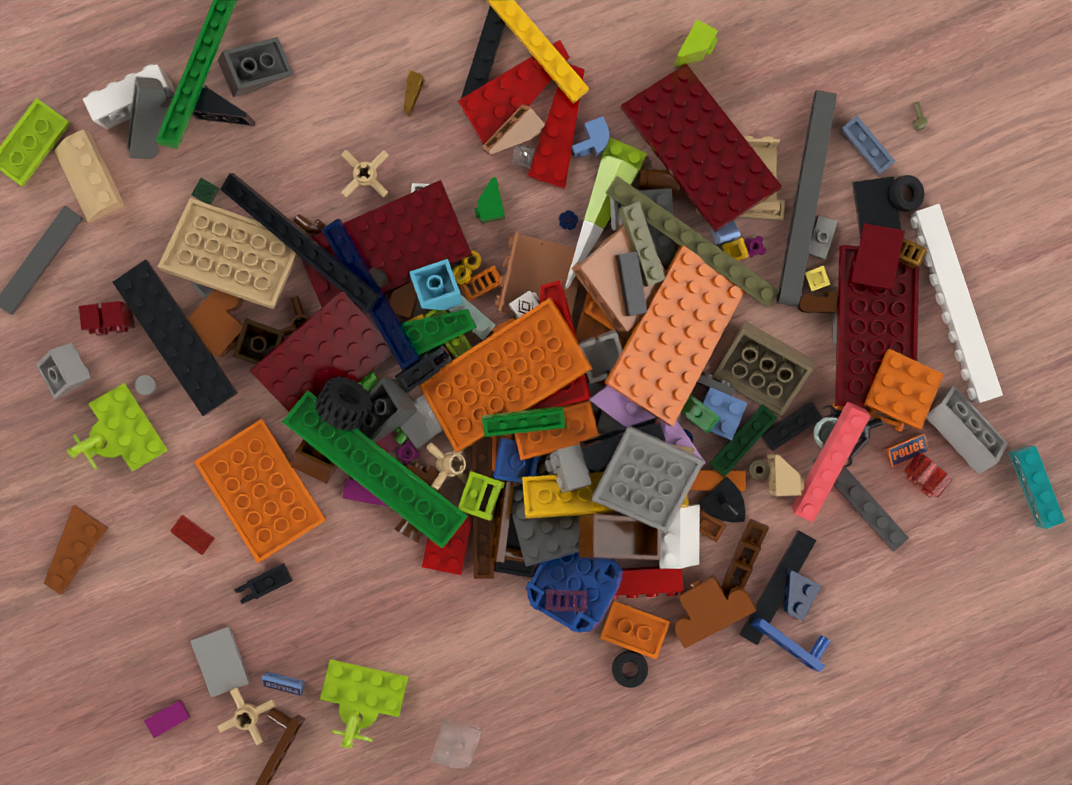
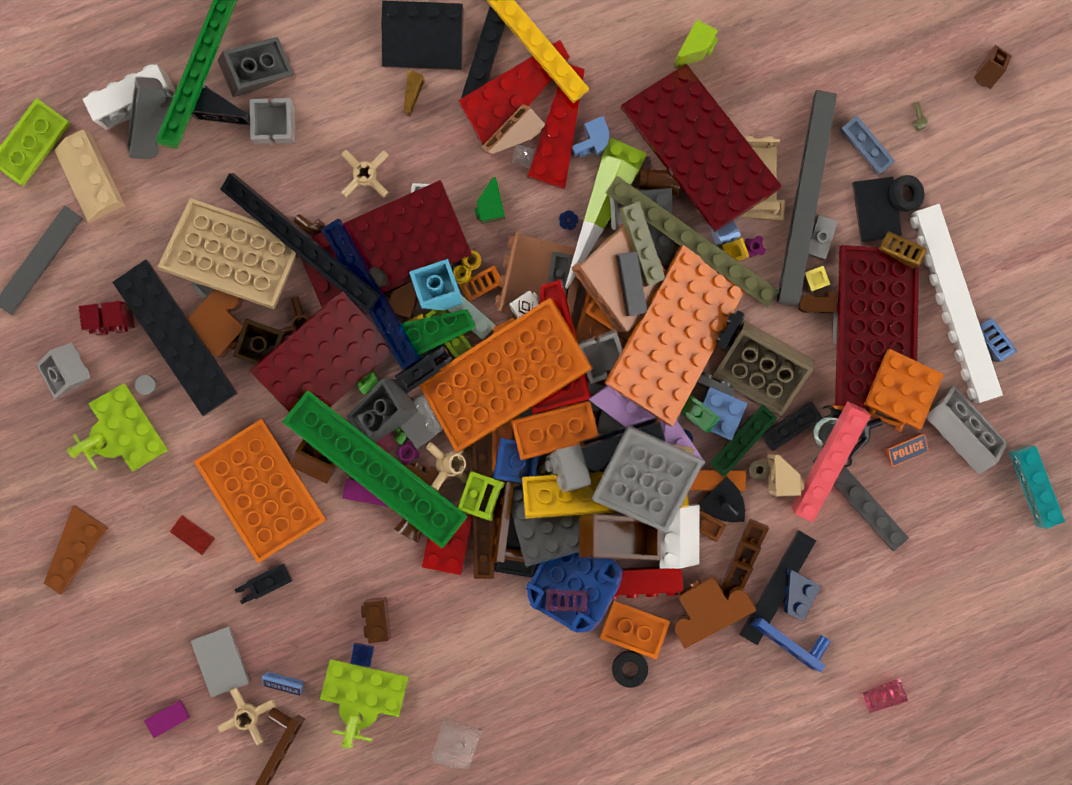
clear green plate [191,178,220,205] -> none
black tyre [315,376,372,431] -> none
green tile [481,406,566,437] -> none
dark red tile [851,223,905,291] -> none
clear red brick [903,453,953,498] -> none
none -> light grey piece [250,98,296,145]
none -> clear blue plate [350,642,375,667]
none -> reddish brown brick [361,597,391,643]
none -> black slope [381,0,464,70]
none -> dark grey hinge [547,252,573,294]
none -> black plate [716,310,745,351]
none -> clear pink slope [862,679,908,713]
none -> reddish brown slope [974,44,1012,89]
none -> medium blue slope [980,318,1017,362]

